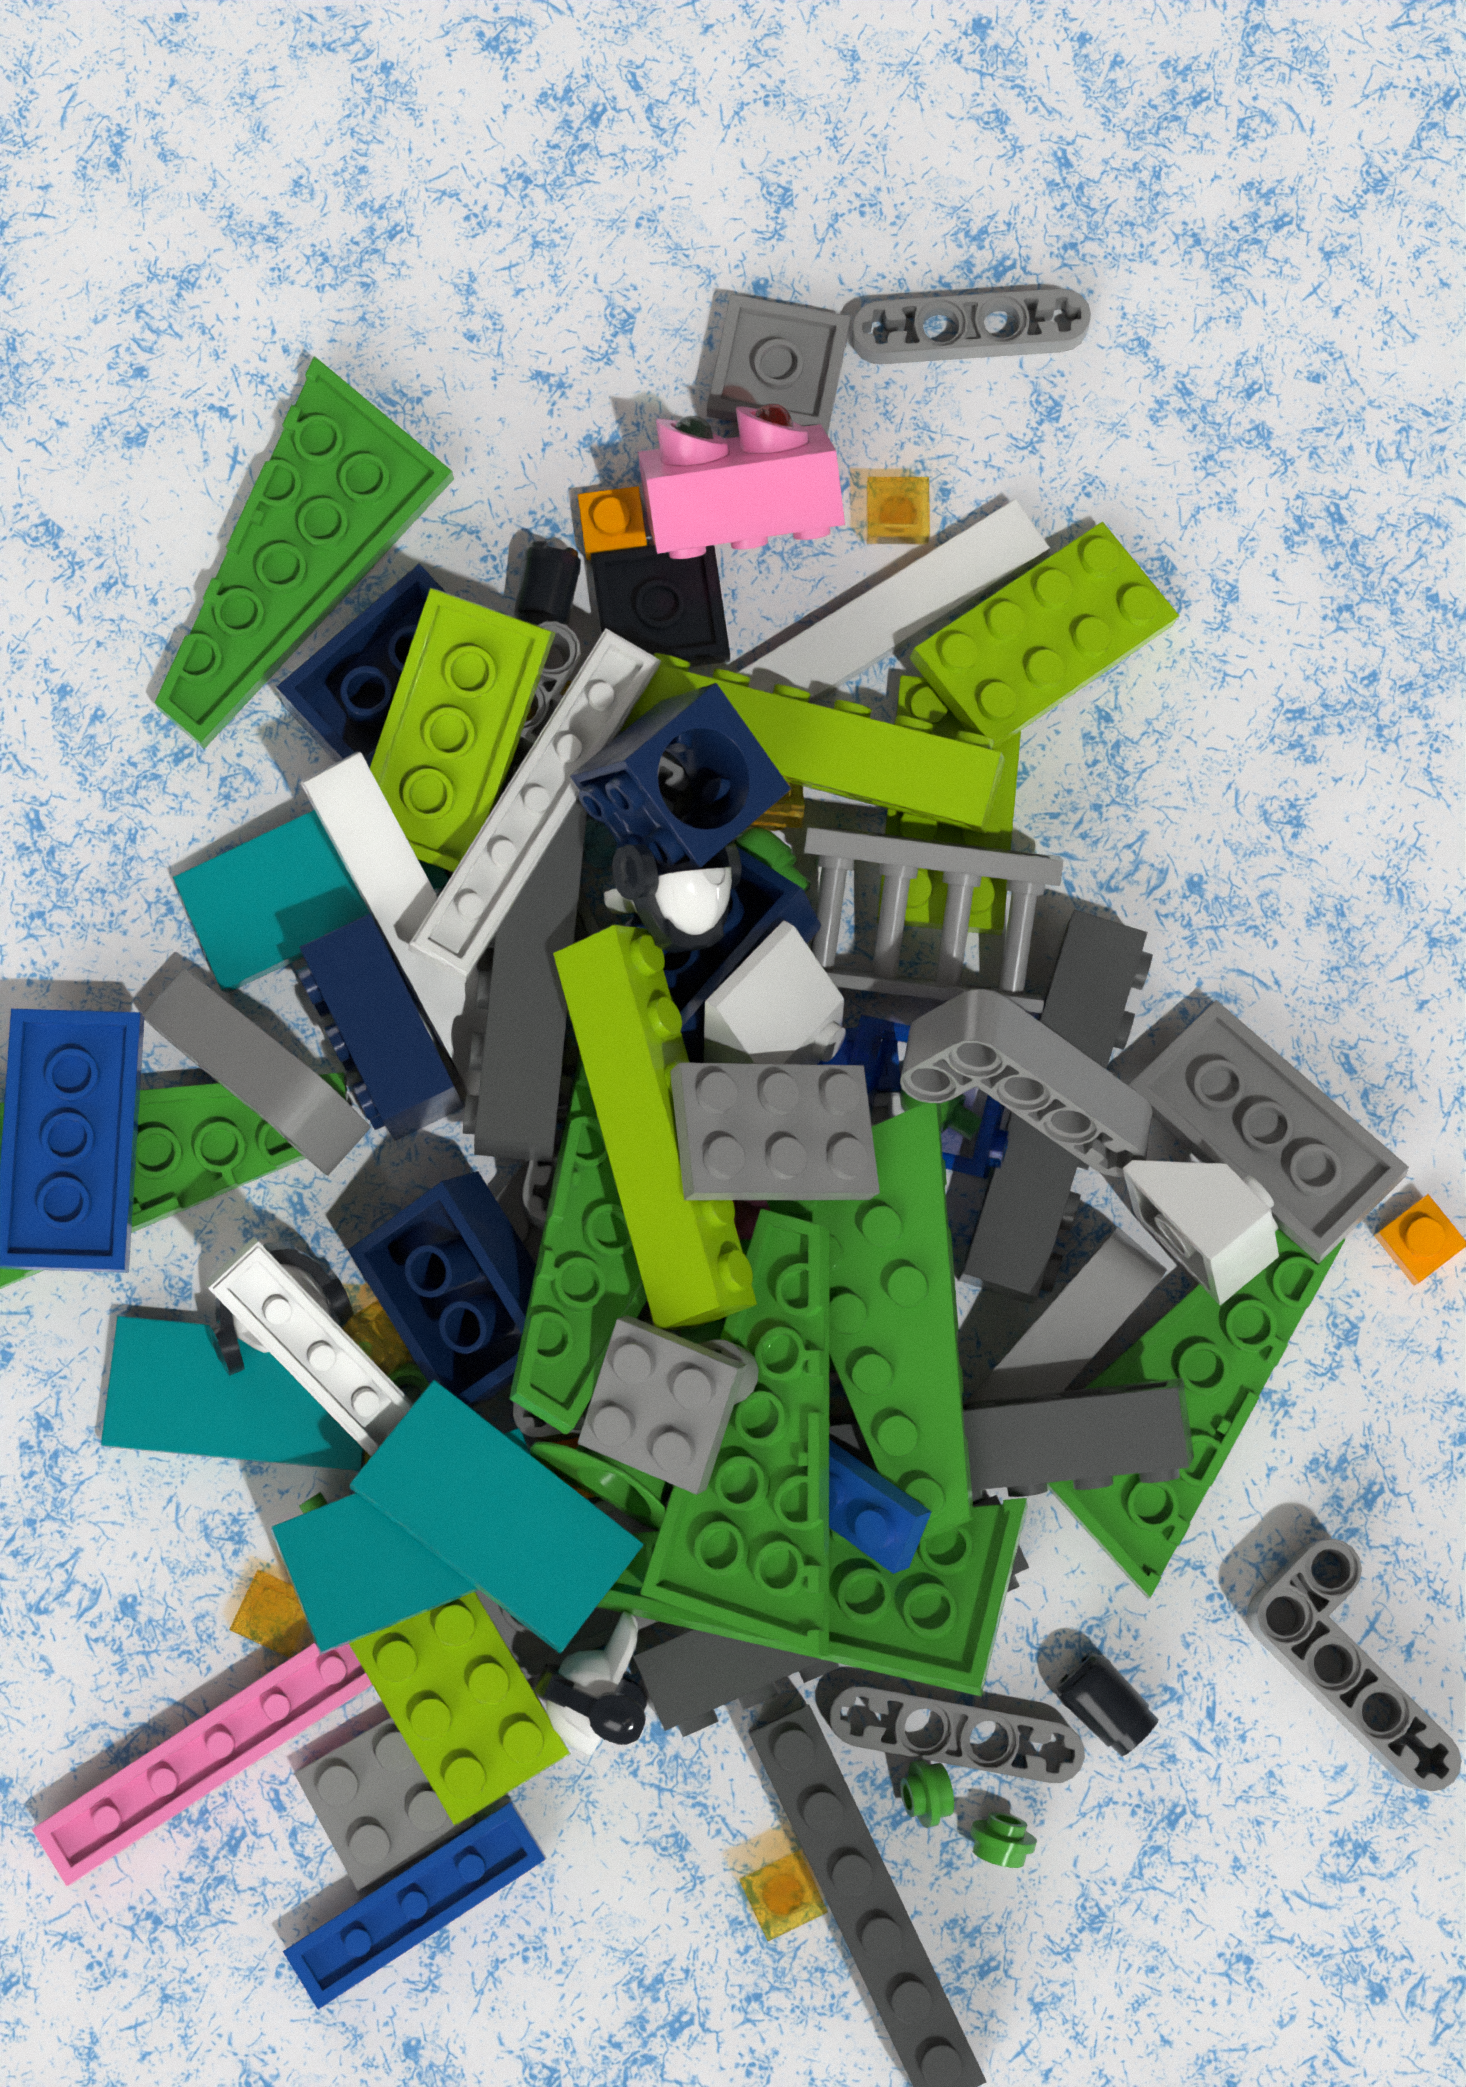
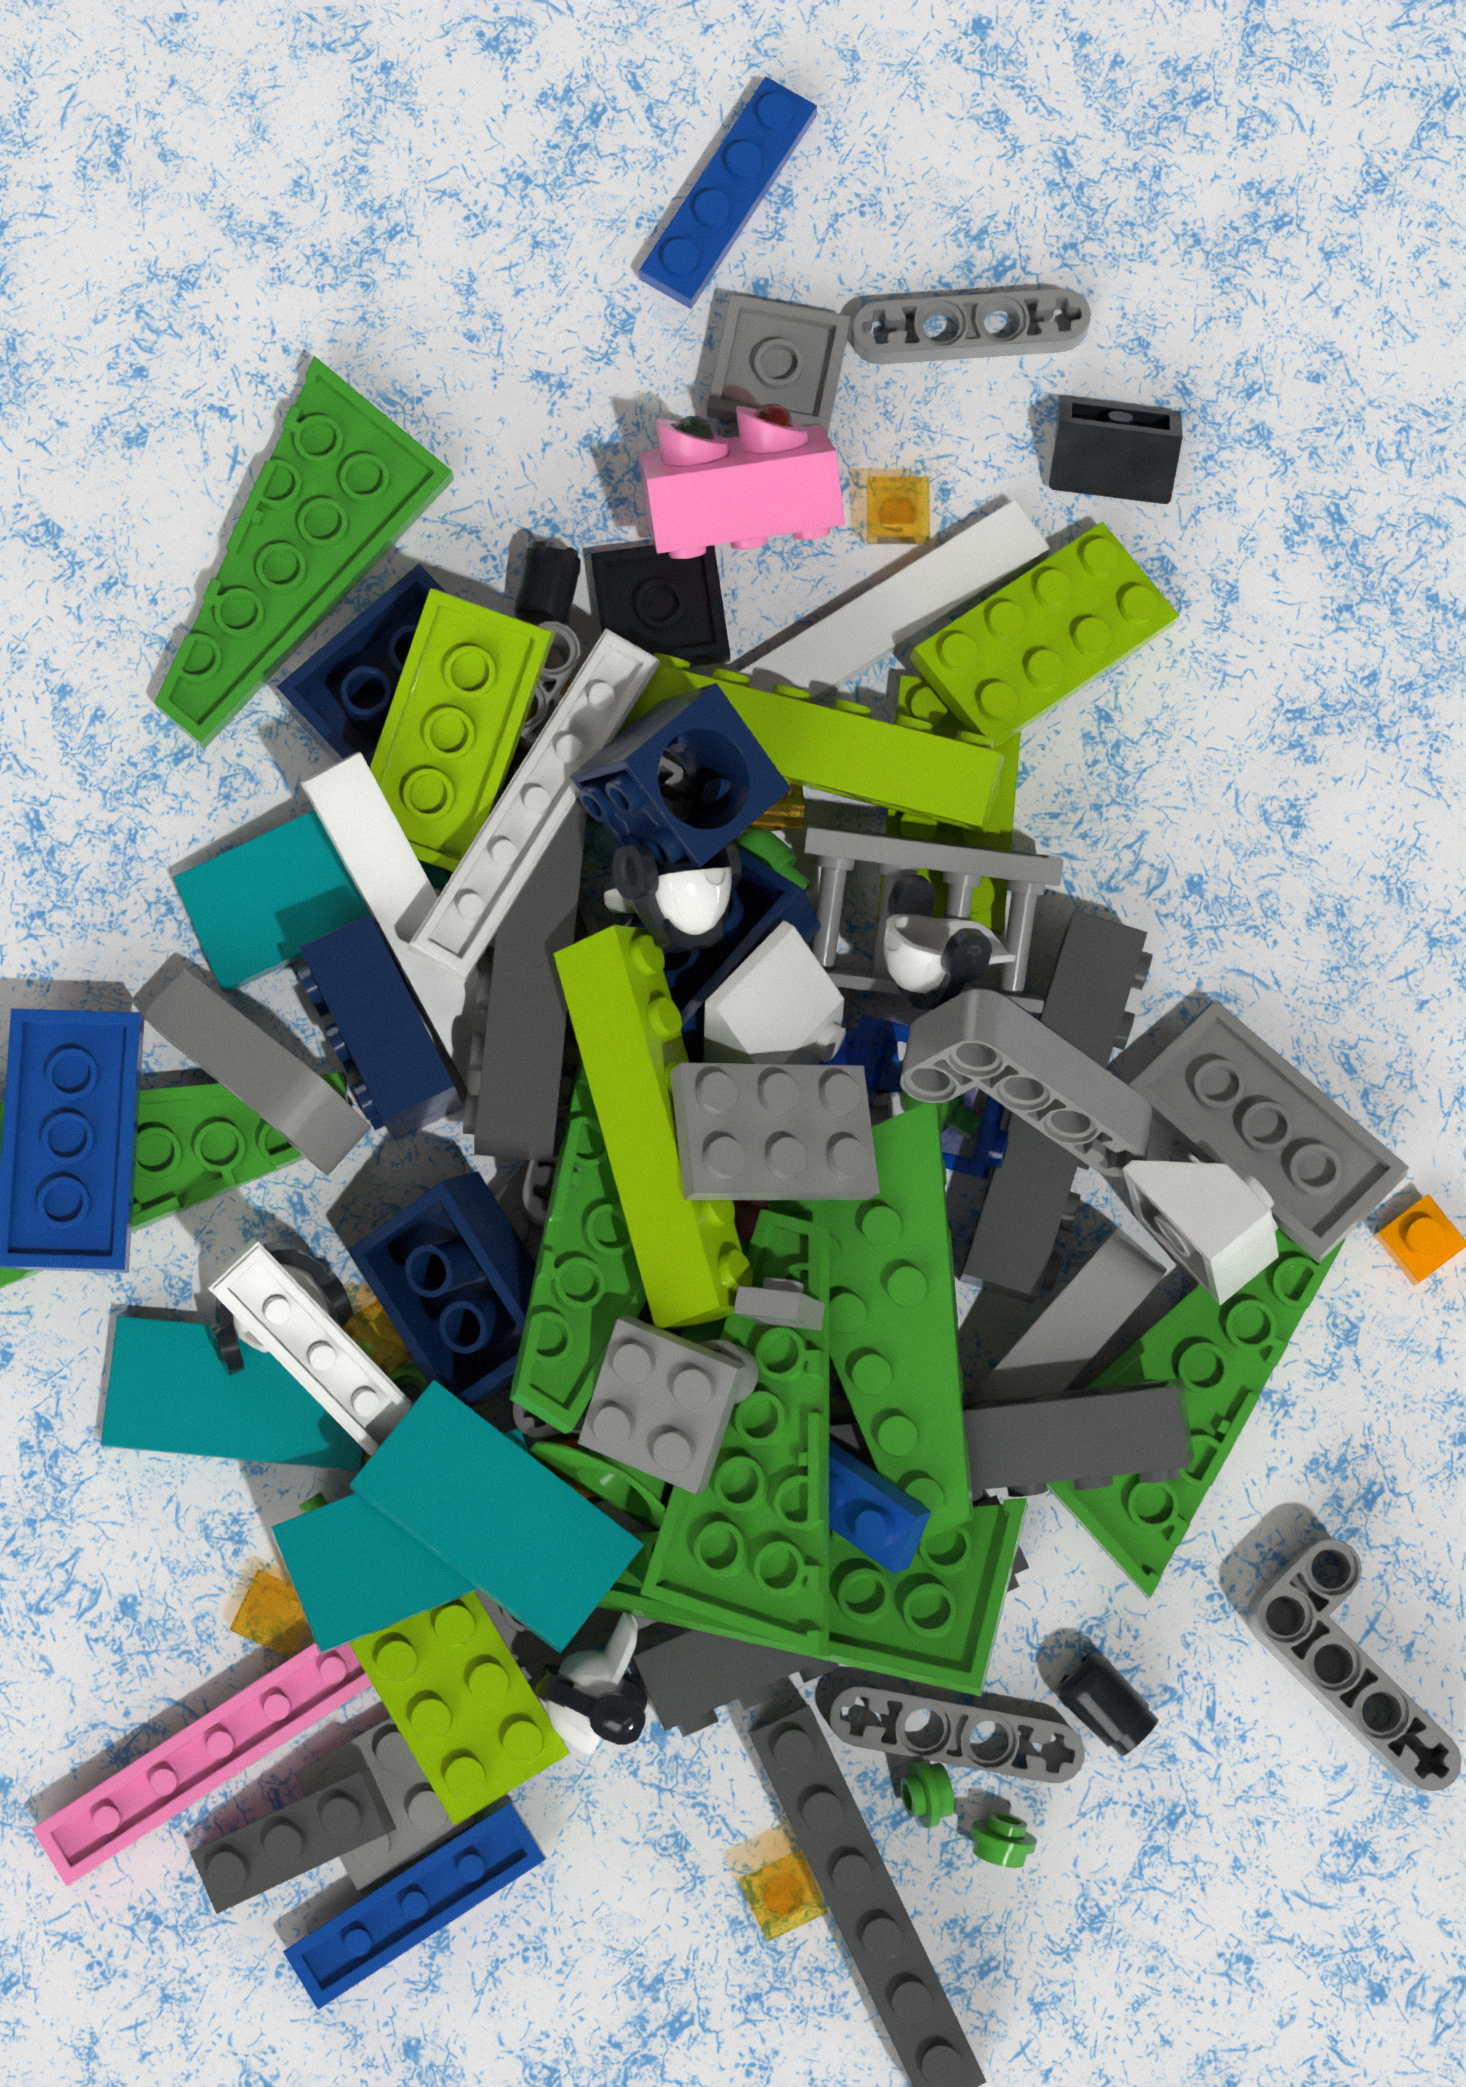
light orange plate [578,486,647,560] -> none
none -> dark grey plate [190,1767,397,1914]
none -> blue plate [639,76,817,309]
none -> light grey plate [734,1278,825,1330]
none -> cap [884,875,1017,1010]
none -> black panel [1049,396,1183,504]

